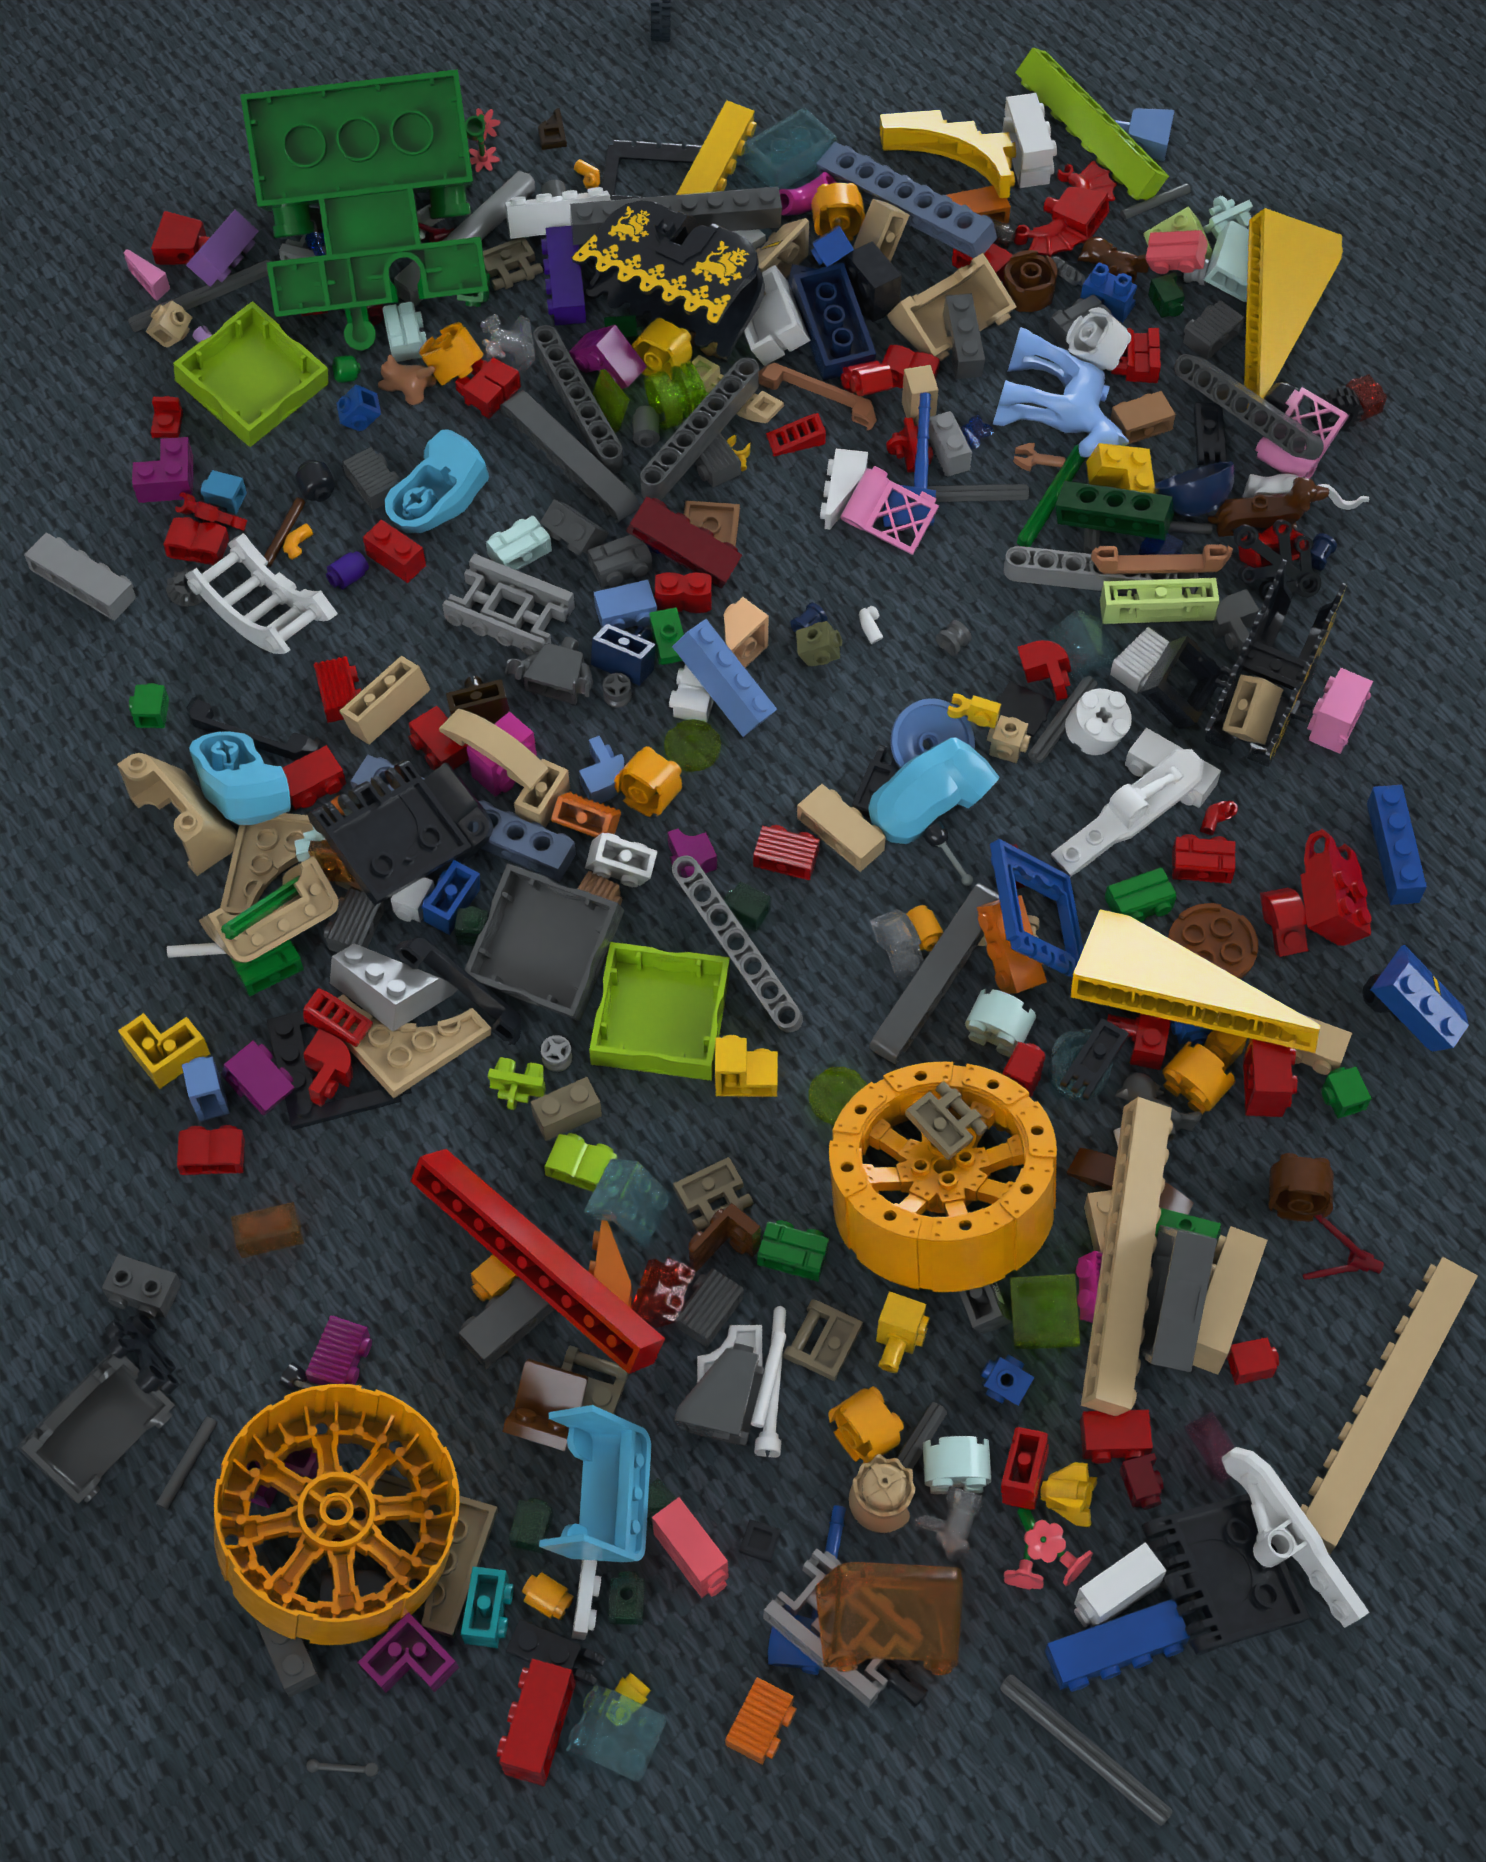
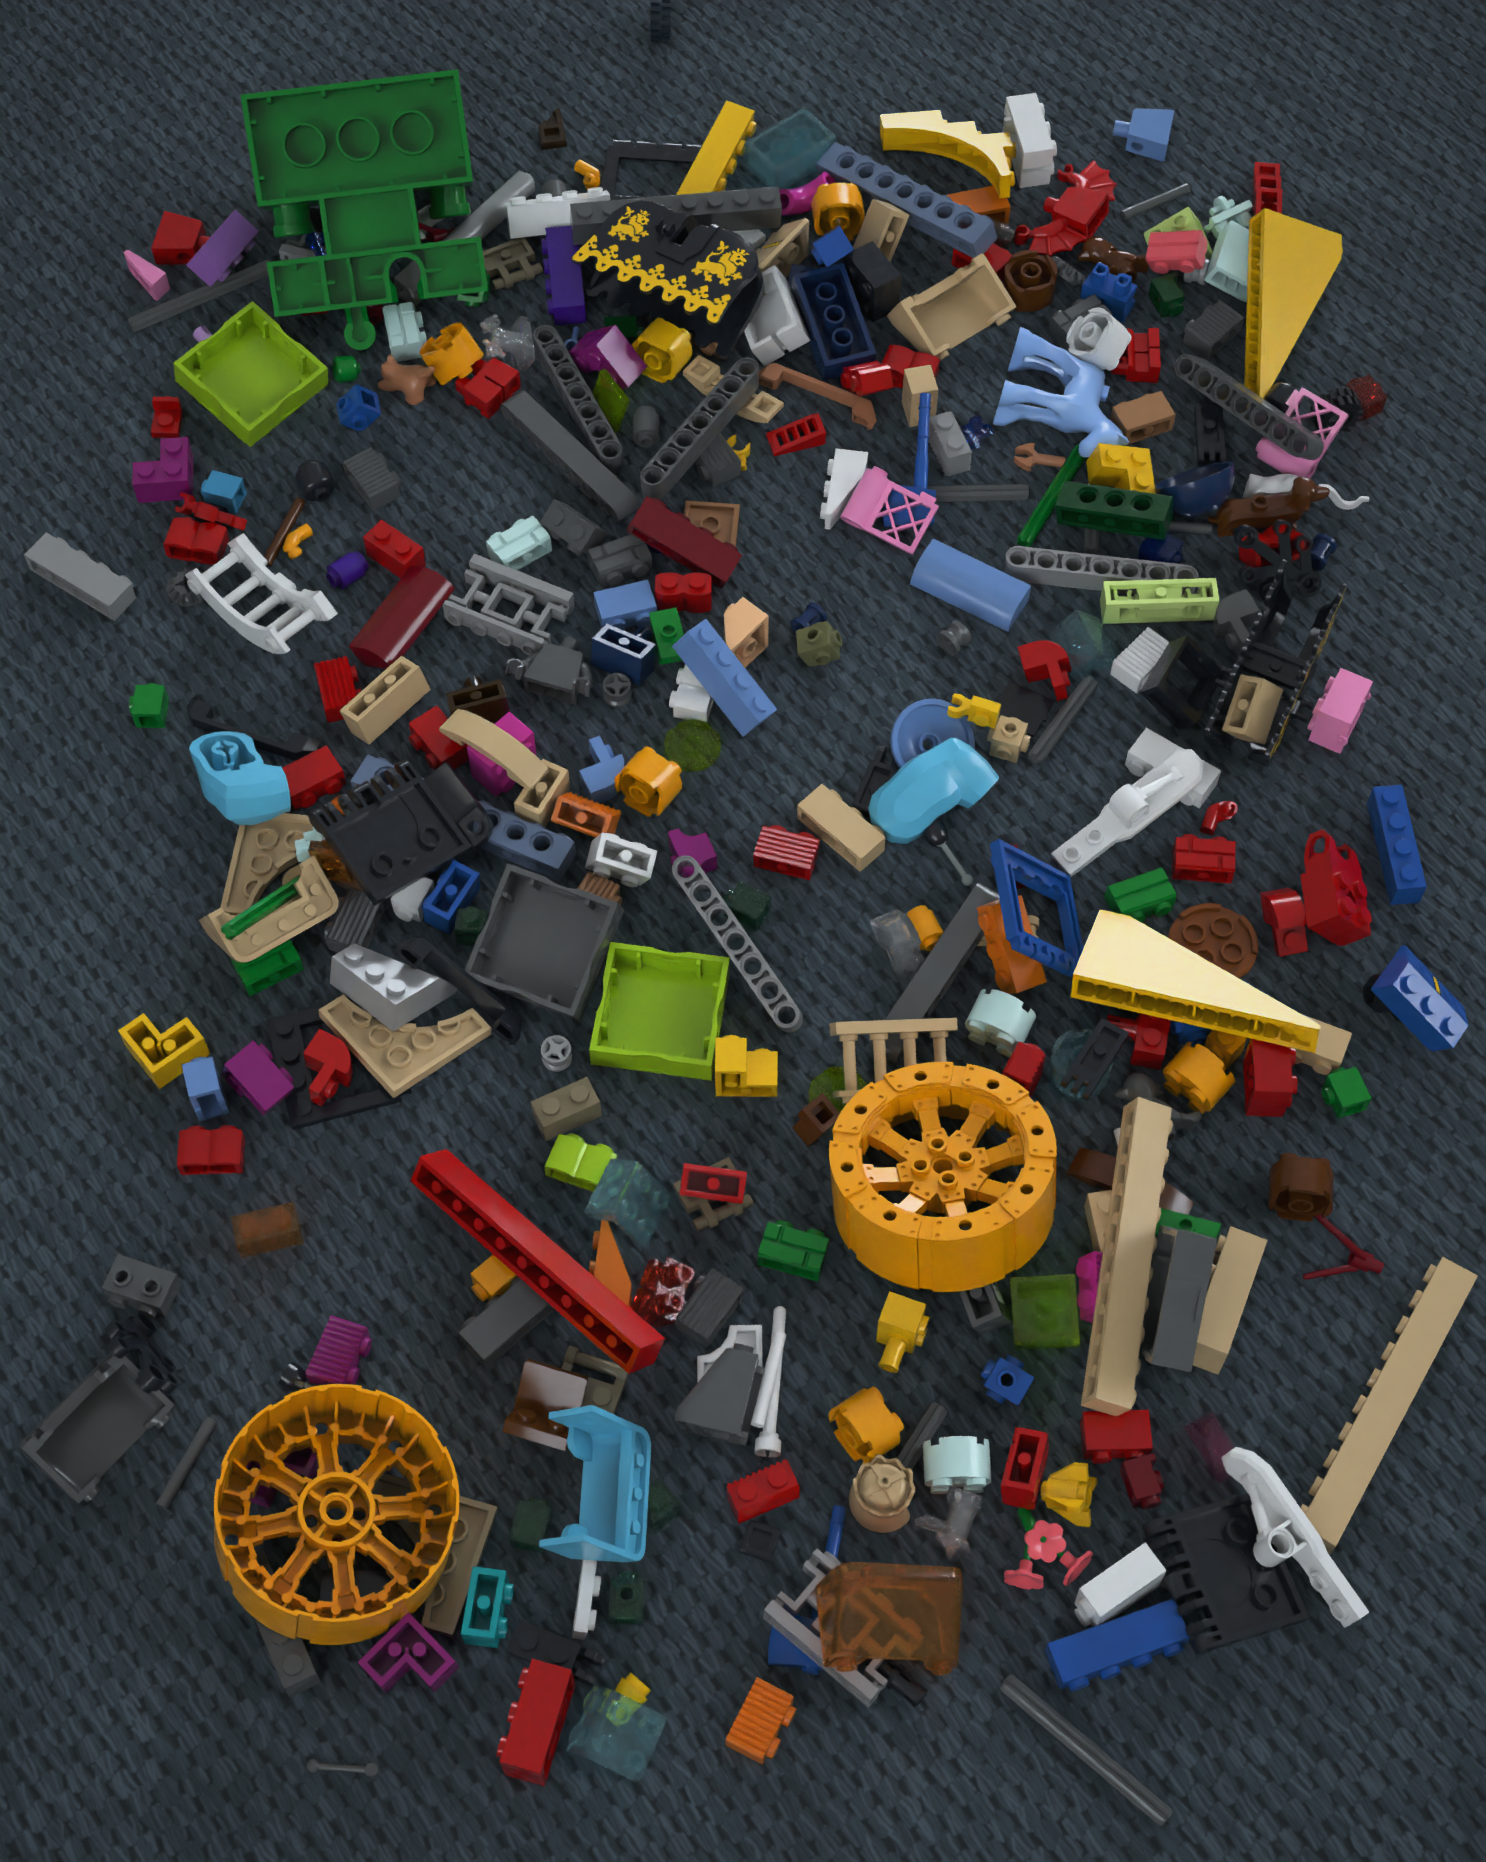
tan windscreen [117,753,237,876] -> none
tan brick [146,300,193,347] -> none
white bar [167,943,227,958] -> none
red slope [303,988,373,1047] -> none
medium azure piece [385,430,489,533] -> none
plant [465,108,501,172] -> none
lime hips [487,1057,546,1110] -> none
light orange brick [522,1572,574,1620] -> none
clear neon green wheel [644,361,707,430] -> none
coral brick [652,1497,729,1598] -> none
reddish brown bracket [688,1203,761,1274] -> none
dark tan plate [782,1299,863,1382] -> none
white arm [859,606,883,644] -> none
red hips [886,418,933,473] -> none
dark tan plate [905,1081,988,1161] -> none
dark grey arch [943,293,985,379] -> none
lime brick [1015,48,1169,201] -> none
white brick [1065,688,1132,755] -> none
nougat piece [1091,544,1233,574] -> none
red brick [1227,1337,1279,1385] -> none
none -> dark red brick [348,566,455,669]
none -> medium blue hand [564,326,580,350]
none -> red brick [679,1163,747,1204]
none -> red brick [727,1459,800,1524]
none -> reddish brown brick [792,1093,840,1147]
none -> tan fence [829,1018,958,1104]
none -> medium blue brick [910,539,1031,632]
none -> red slope [1253,162,1283,216]

